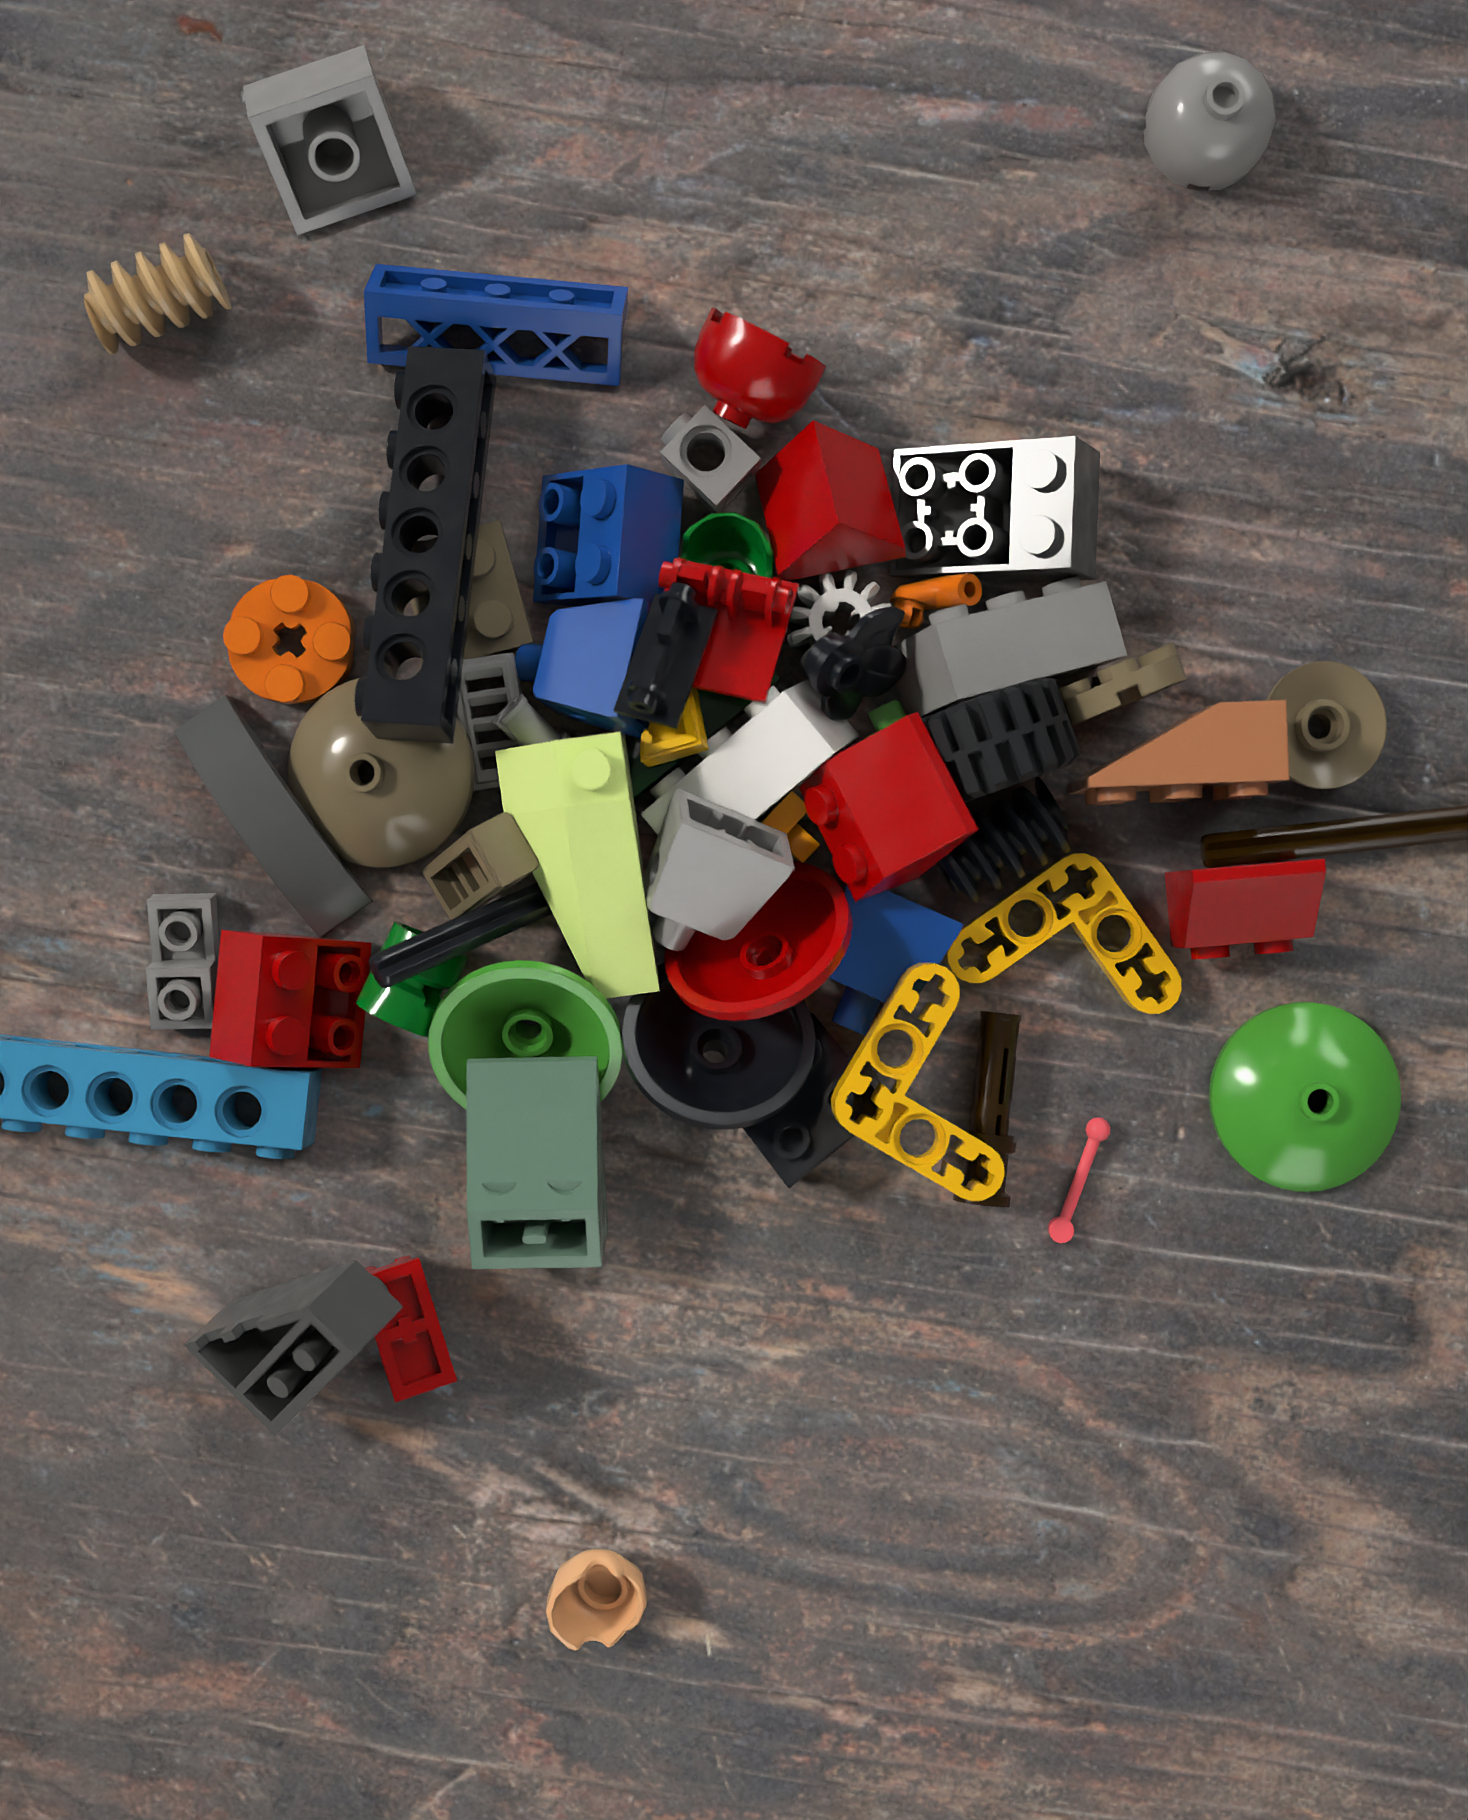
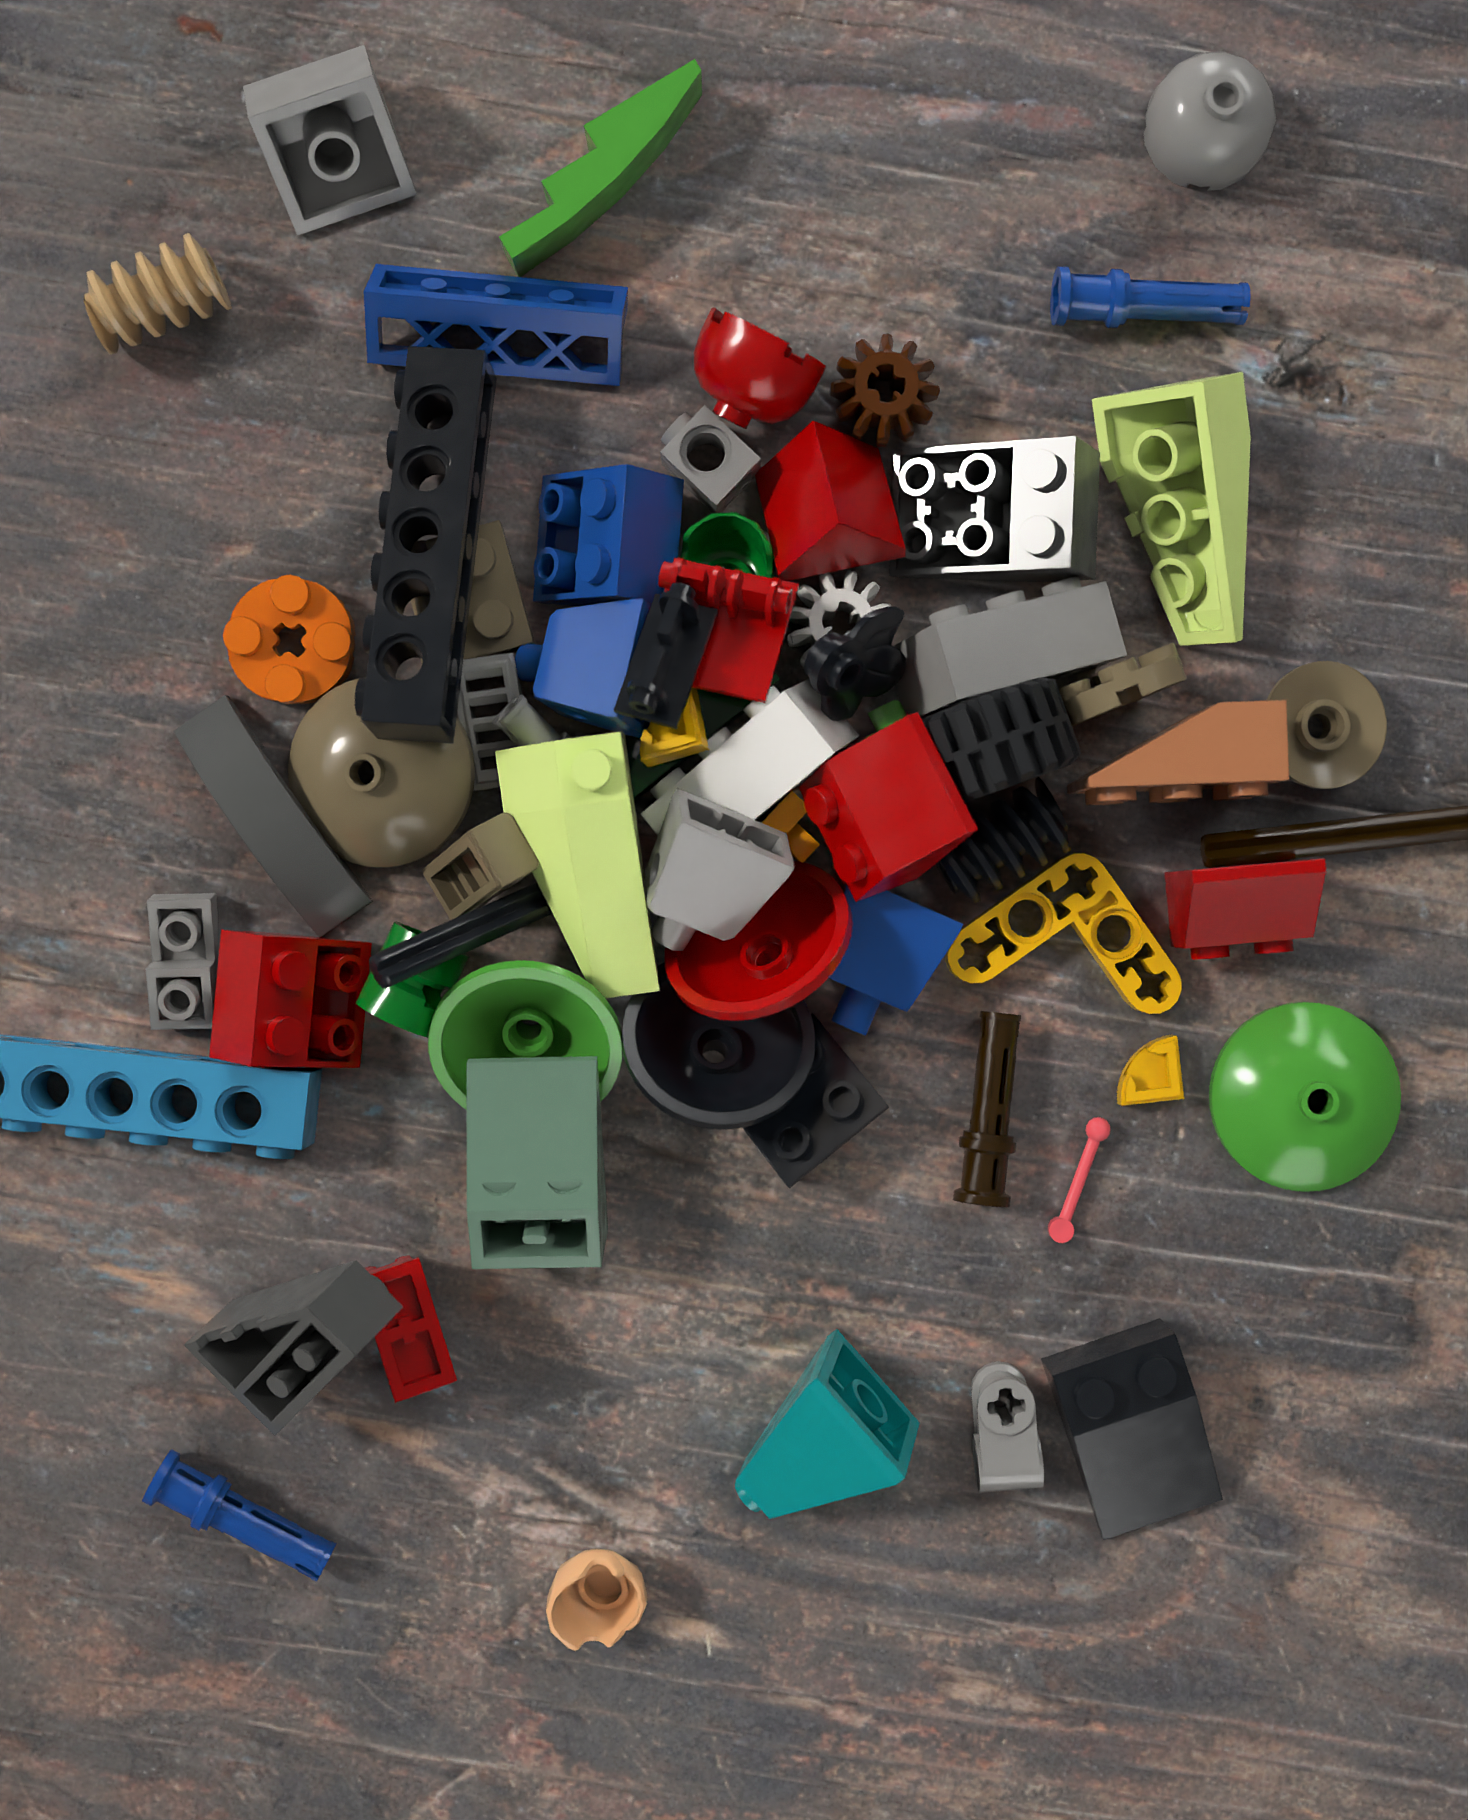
yellow beam [831,962,1005,1201] -> none
orange arm [889,573,982,629] -> none
none -> blue pin [142,1449,337,1582]
none -> bright green slope [499,59,702,277]
none -> teal slope [735,1329,920,1519]
none -> reddish brown gear [830,333,940,447]
none -> light grey piece [971,1361,1044,1493]
none -> black slope [1041,1318,1223,1540]
none -> blue pin [1050,266,1251,328]
none -> yellowish green wedge [1092,372,1251,646]
none -> yellow tile [1117,1034,1184,1106]

